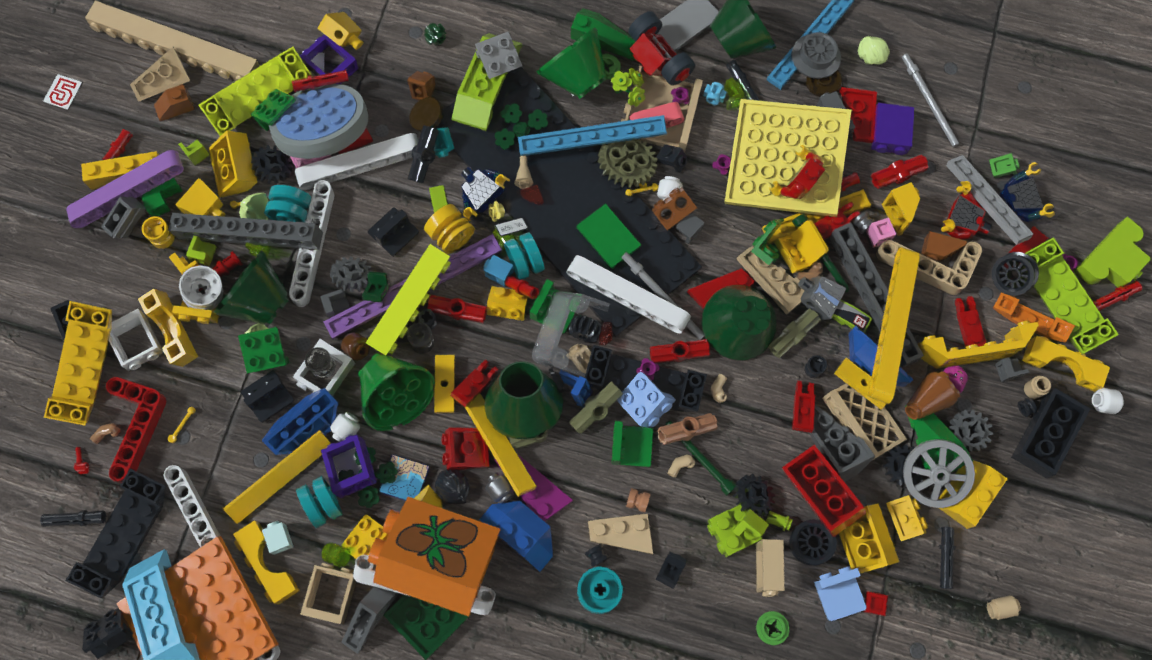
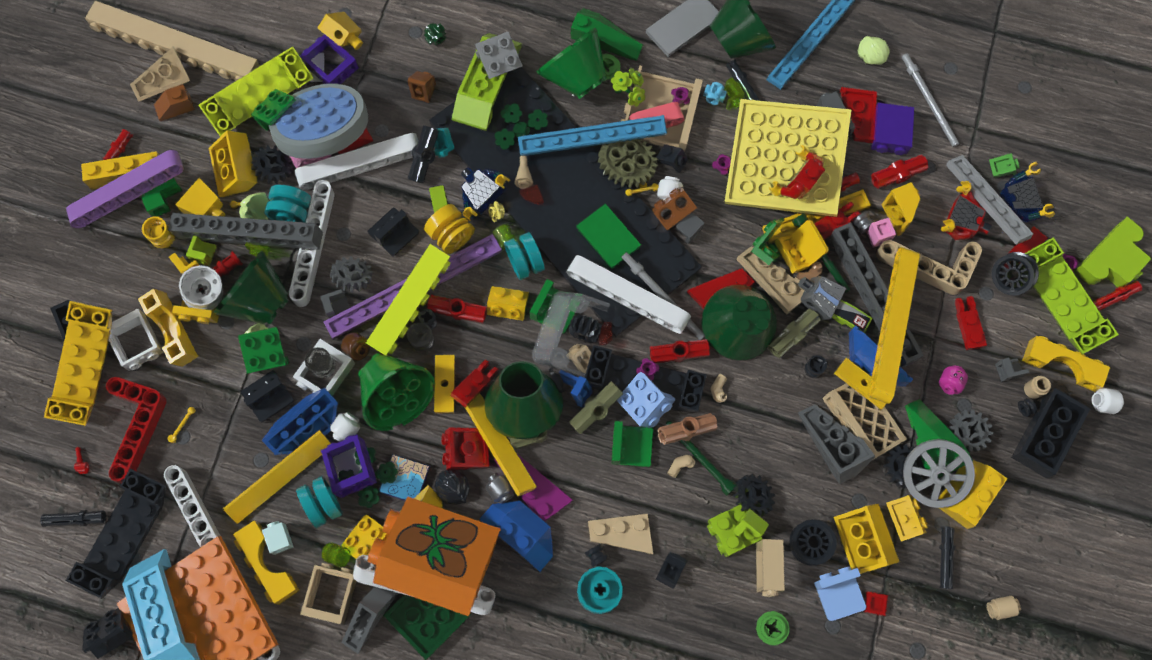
white sticker [43,74,82,110] -> none
medium nougat arm [89,423,120,444] -> none
dark grey brick [101,197,146,238] -> none
lime panel [178,139,210,166] -> none
red pin [291,70,349,92] -> none
dark green bracket [362,272,389,302] -> none
dark brown tile [409,97,443,133] -> none
dark azure brick [483,255,514,287] -> none
white sticker [494,217,529,237] -> none
red pin [505,275,539,299] -> none
nougat wheel [626,488,651,513] -> none
brick [628,11,696,86] -> none
lime pin [766,511,793,531] -> none
red brick [782,445,866,537] -> none
dark grey wheel [792,32,841,79] -> none
red hinge [792,380,815,433] -> none
dark brown tile [805,69,842,97] -> none
dark orange cone [905,371,960,420] -> none
yellow slope [918,321,1039,369] -> none
dark orange slope [921,231,967,262] -> none
orange slope [993,292,1075,343] -> none

